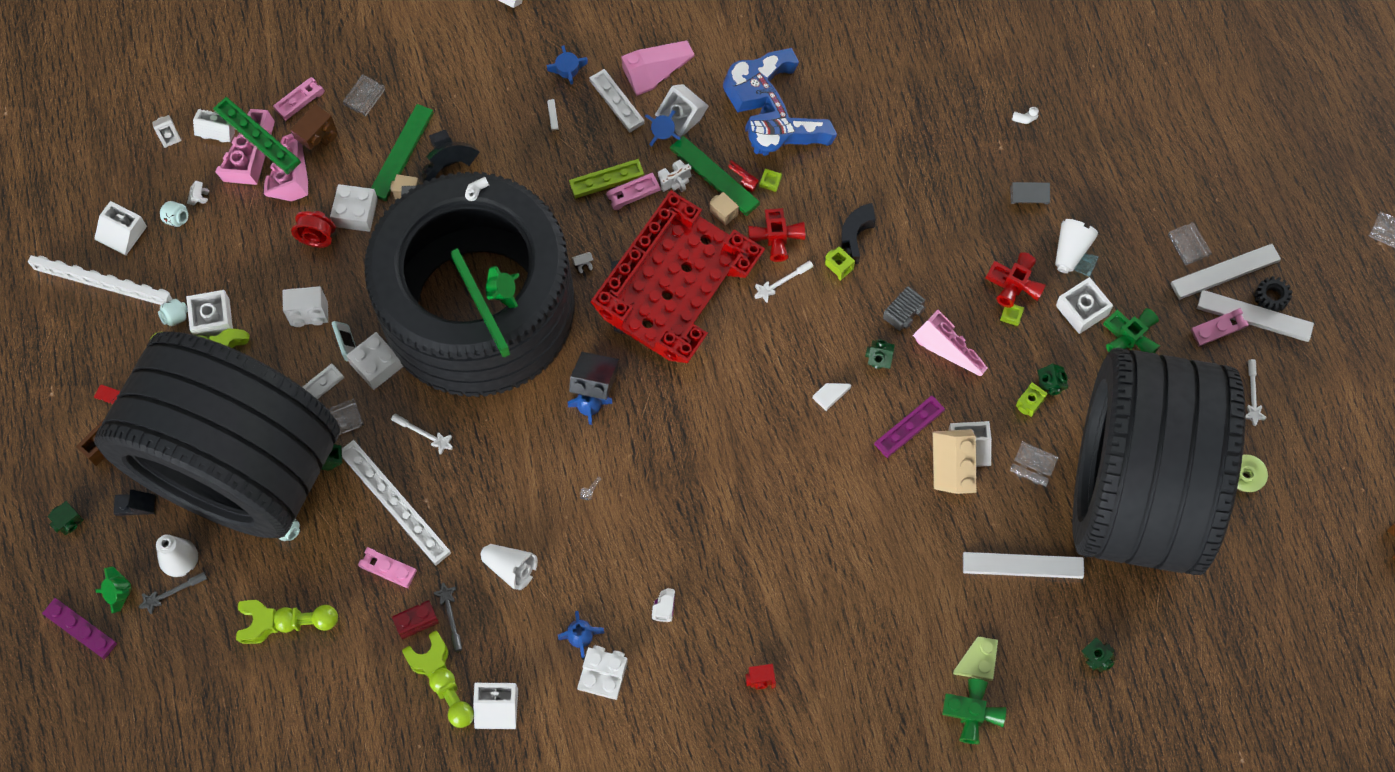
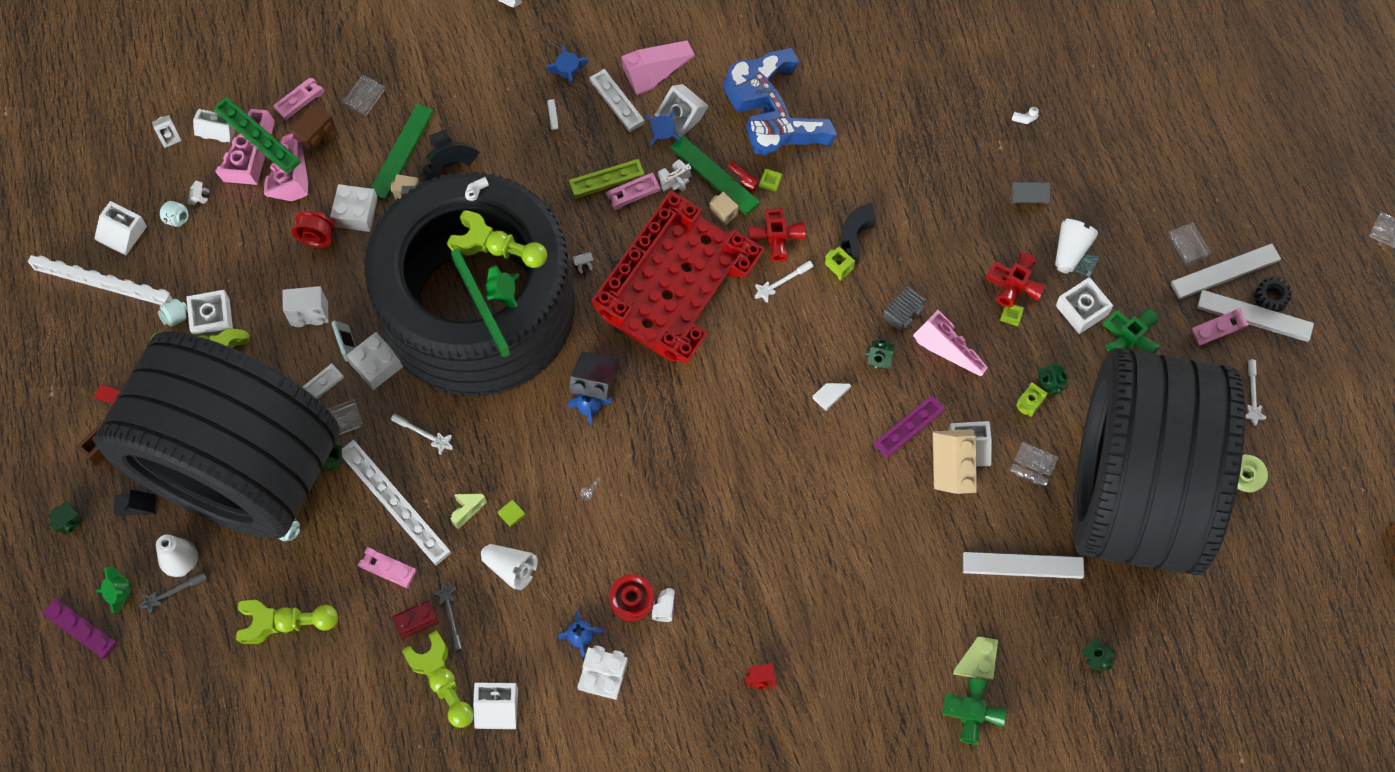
none -> lime piece [447,210,547,268]
none -> yellowish green slope [450,494,487,529]
none -> lime tile [497,500,526,528]
none -> red wheel [609,574,654,622]

